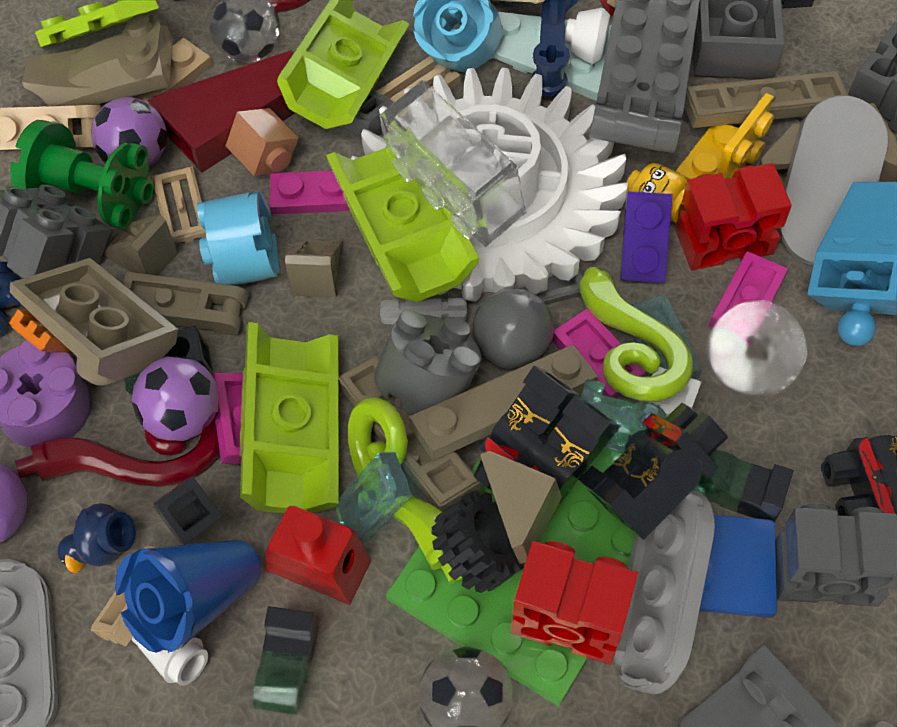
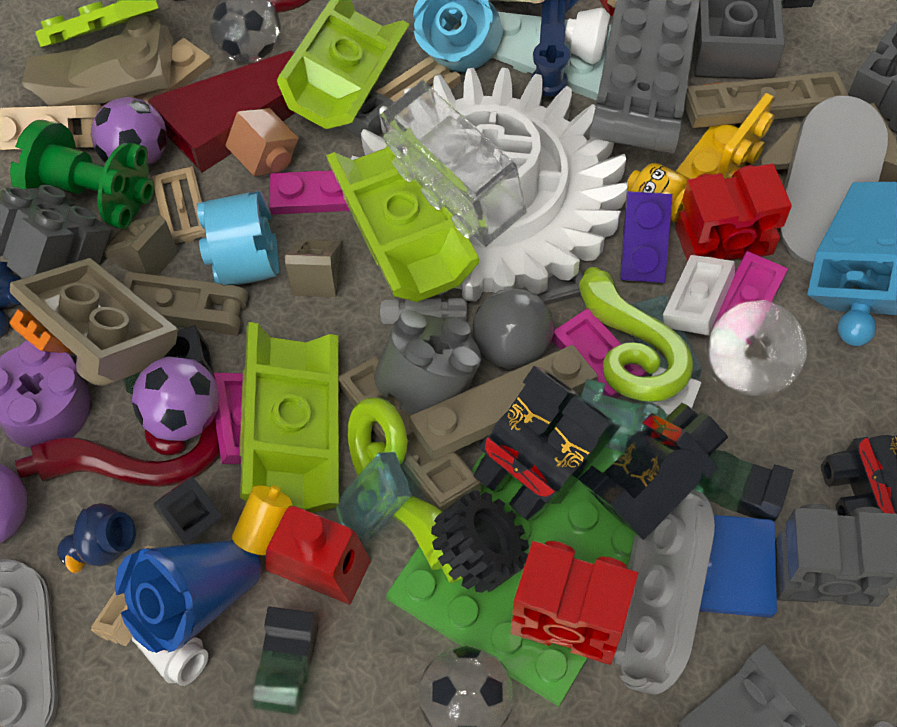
dark tan slope [480,451,562,564] -> none
none -> yellow piece [232,485,292,555]
none -> white plate [663,255,735,335]

